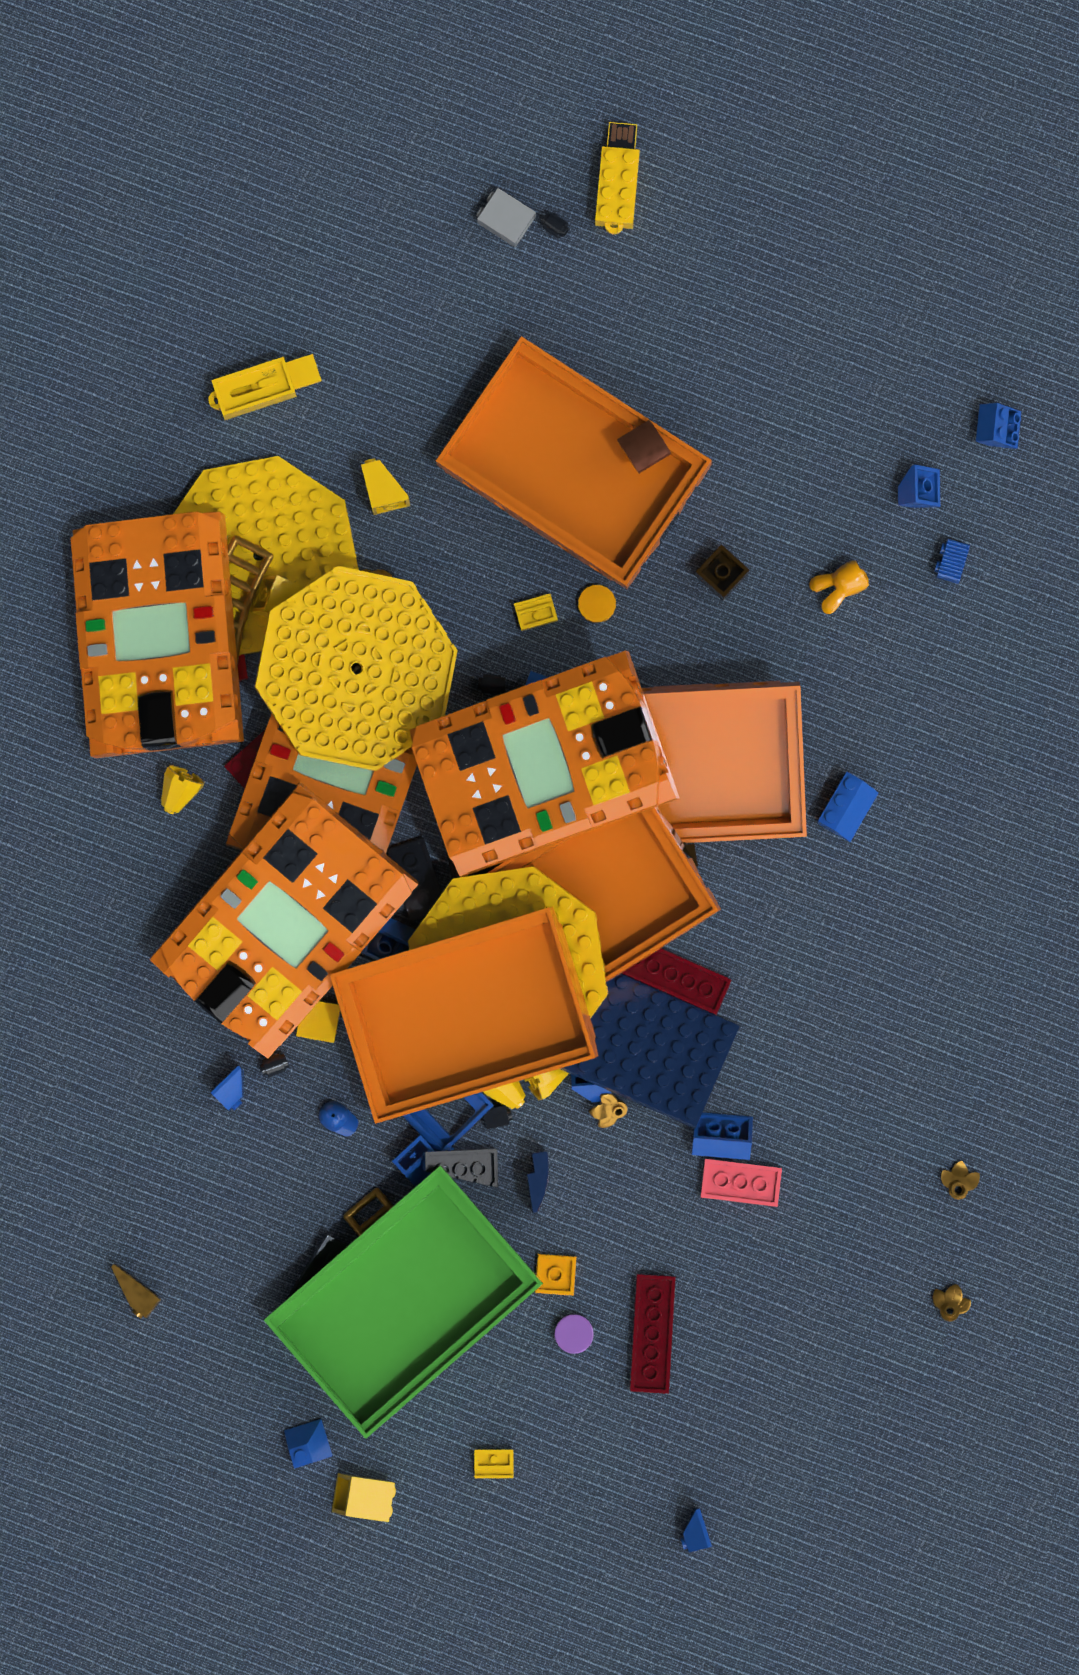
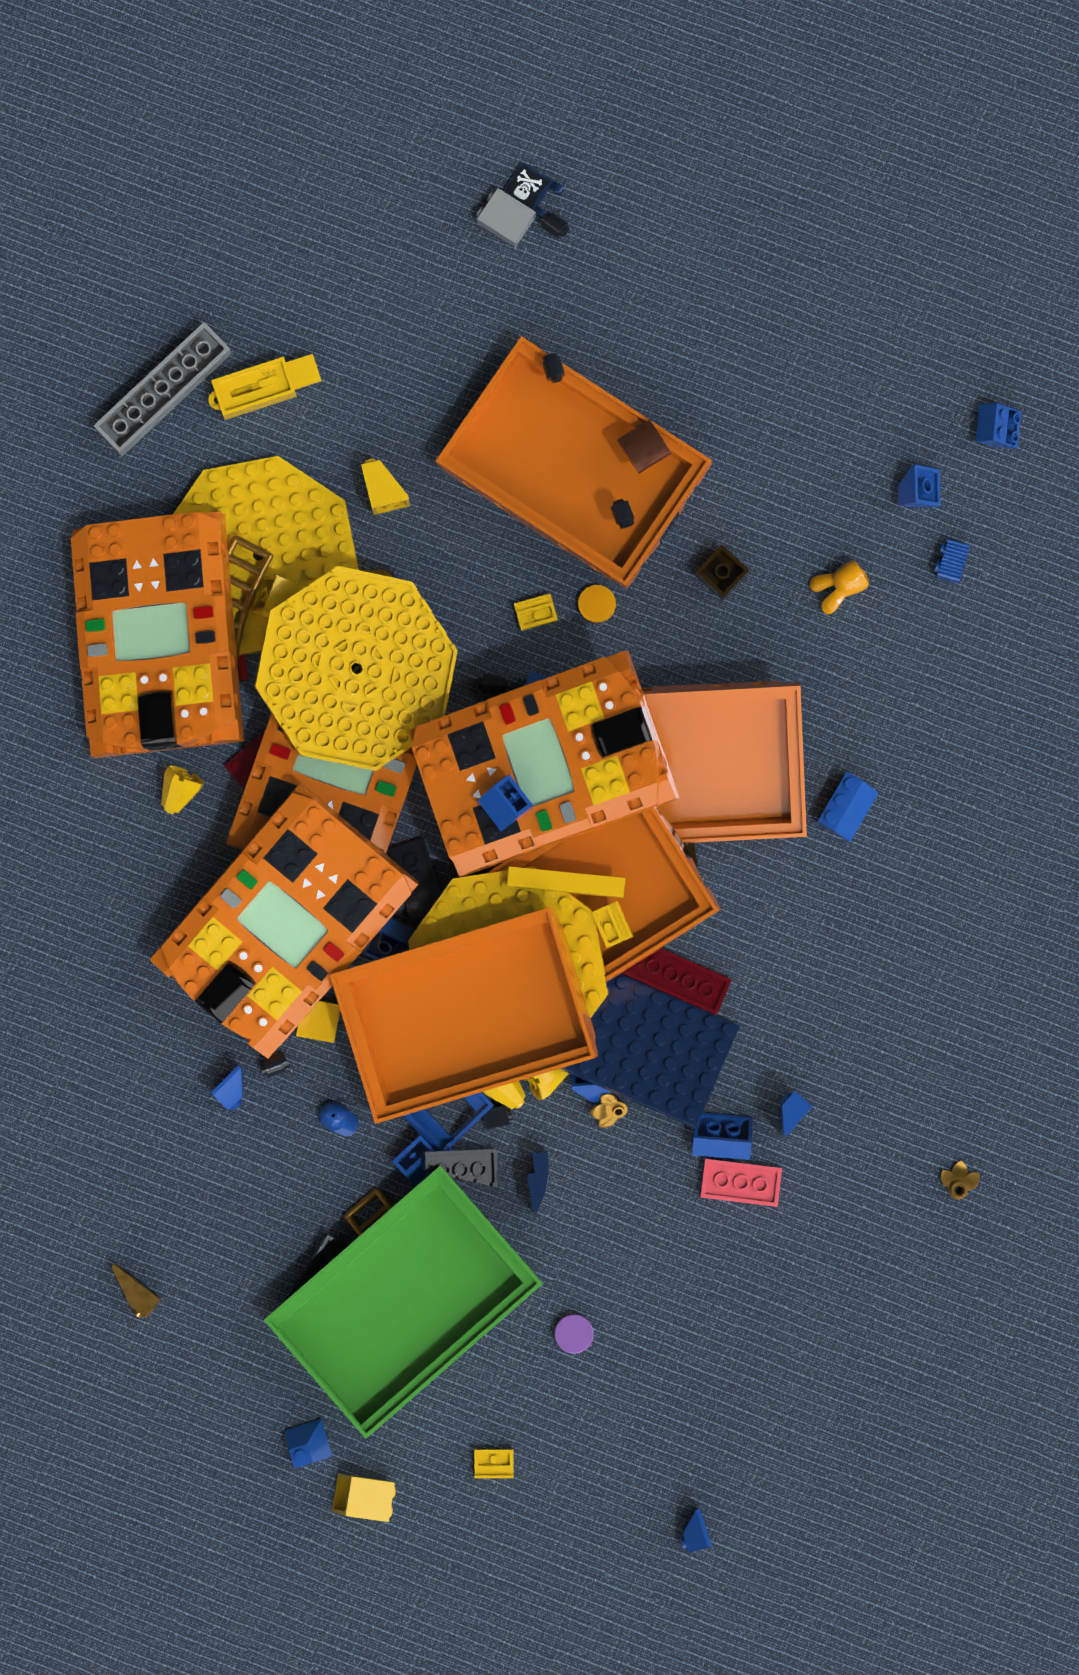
light orange tile [535,1254,576,1296] -> none
yellow piece [595,122,640,234] -> none
dark red plate [630,1274,676,1394] -> none
pearl gold plate [933,1284,971,1322] -> none
none -> light grey brick [93,322,232,457]
none -> blue slope [477,774,533,832]
none -> flag [503,163,564,219]
none -> yellow tile [507,866,626,898]
none -> black brick [542,353,565,383]
none -> yellow plate [591,901,634,948]
none -> black brick [610,499,634,529]
none -> blue slope [779,1091,812,1138]

